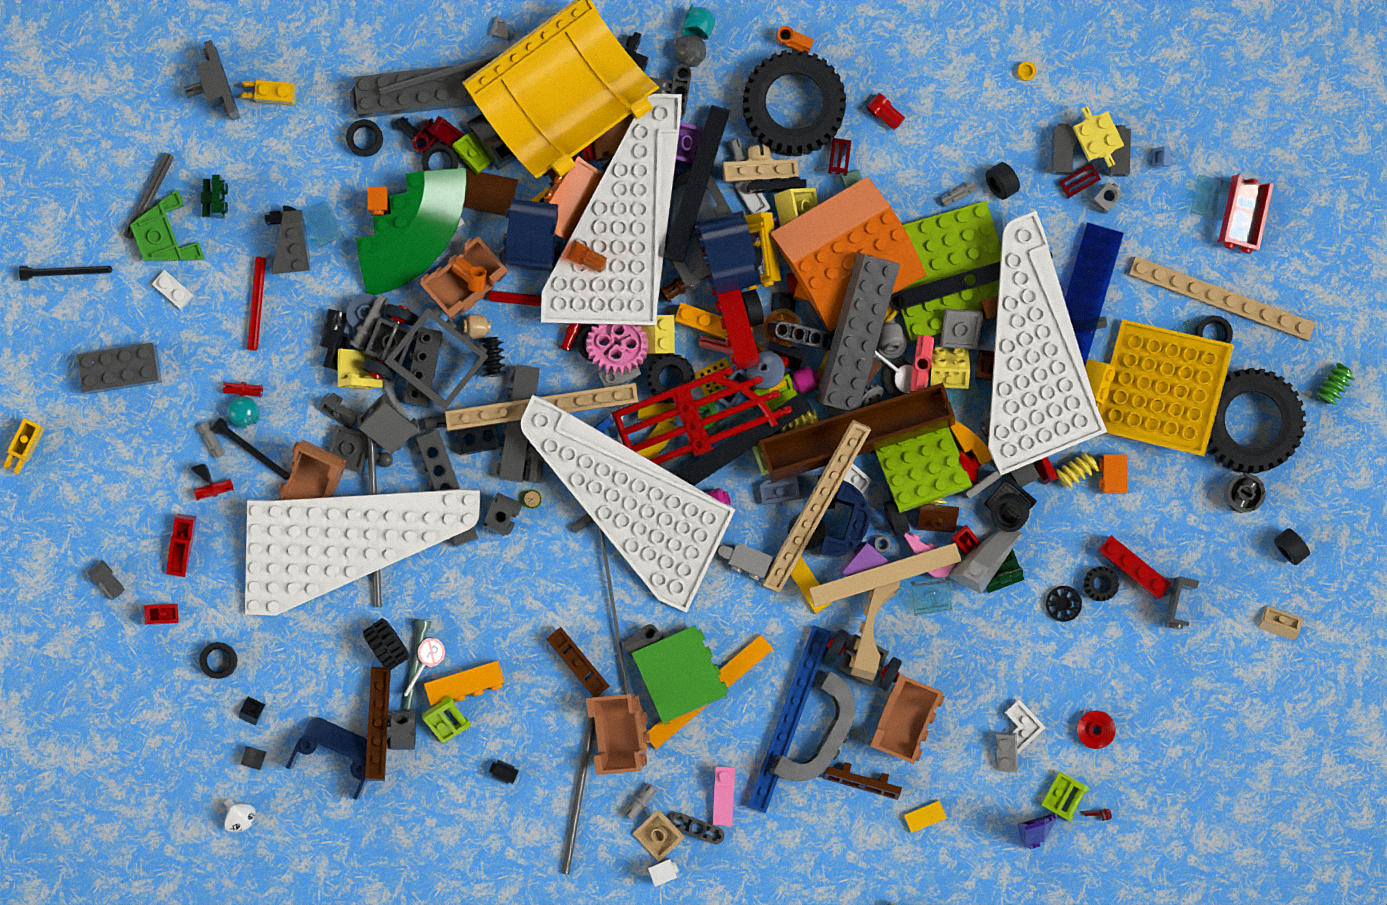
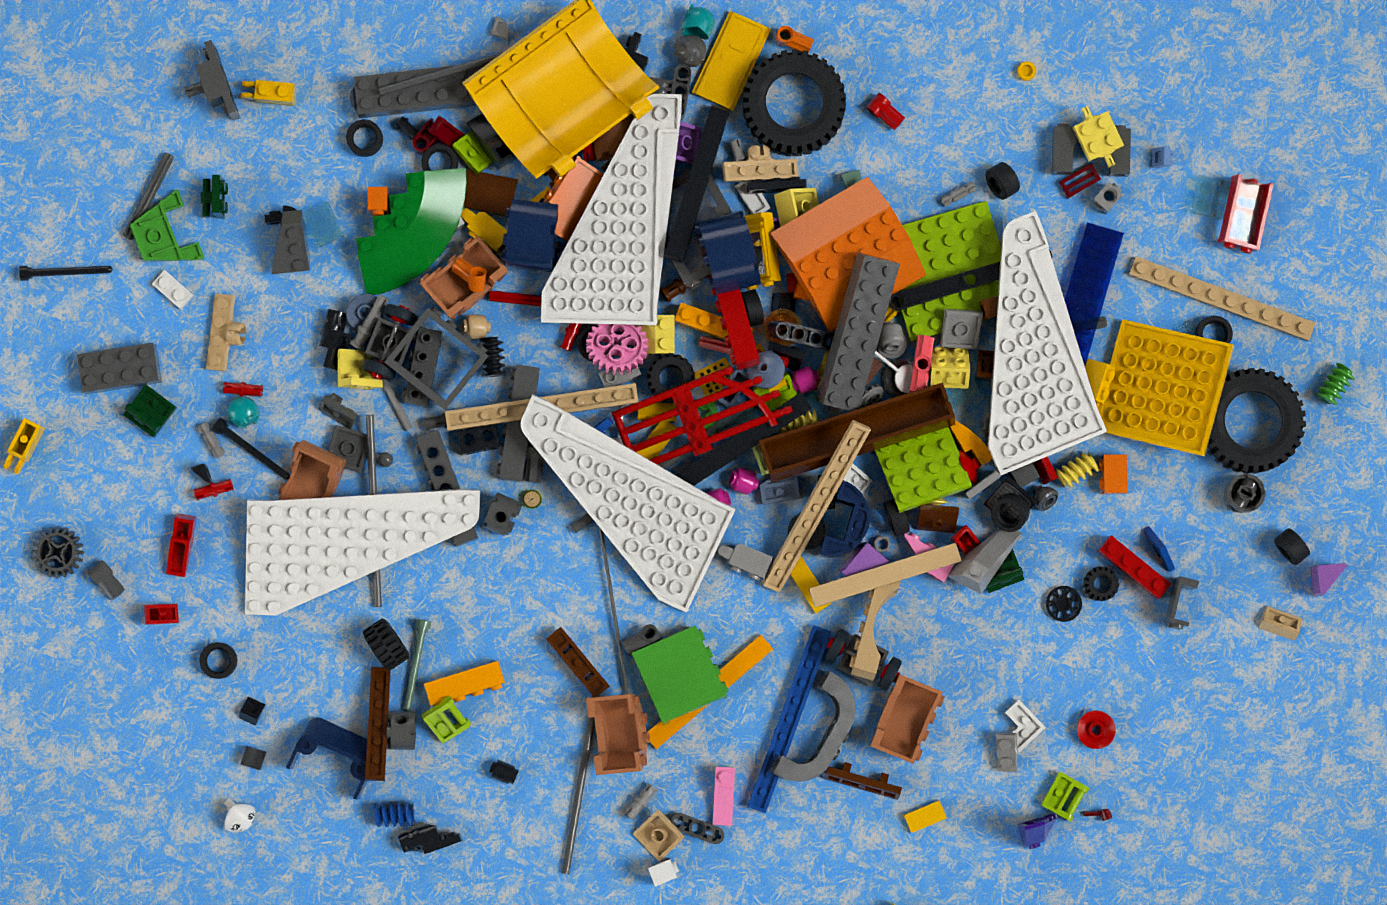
red axle [247,256,266,351] -> none
dark grey panel [357,393,418,454] -> none
piece [404,638,445,696] -> none
clear orange piece [566,240,608,273] -> none
dark red tile [828,138,852,176] -> none
clear light blue plate [911,576,953,616] -> none
none -> dark grey gear [31,526,84,578]
none -> dark green plate [123,384,178,438]
none -> tan plate [206,294,247,372]
none -> blue piece [374,802,415,827]
none -> black plate [398,821,463,854]
none -> yellow hinge [461,208,507,253]
none -> yellow piece [692,11,771,111]
none -> dark pink head [729,467,759,495]
none -> dark grey brick [1033,485,1059,511]
none -> blue tile [1143,526,1175,572]
none -> medium lavender slope [1310,563,1348,597]

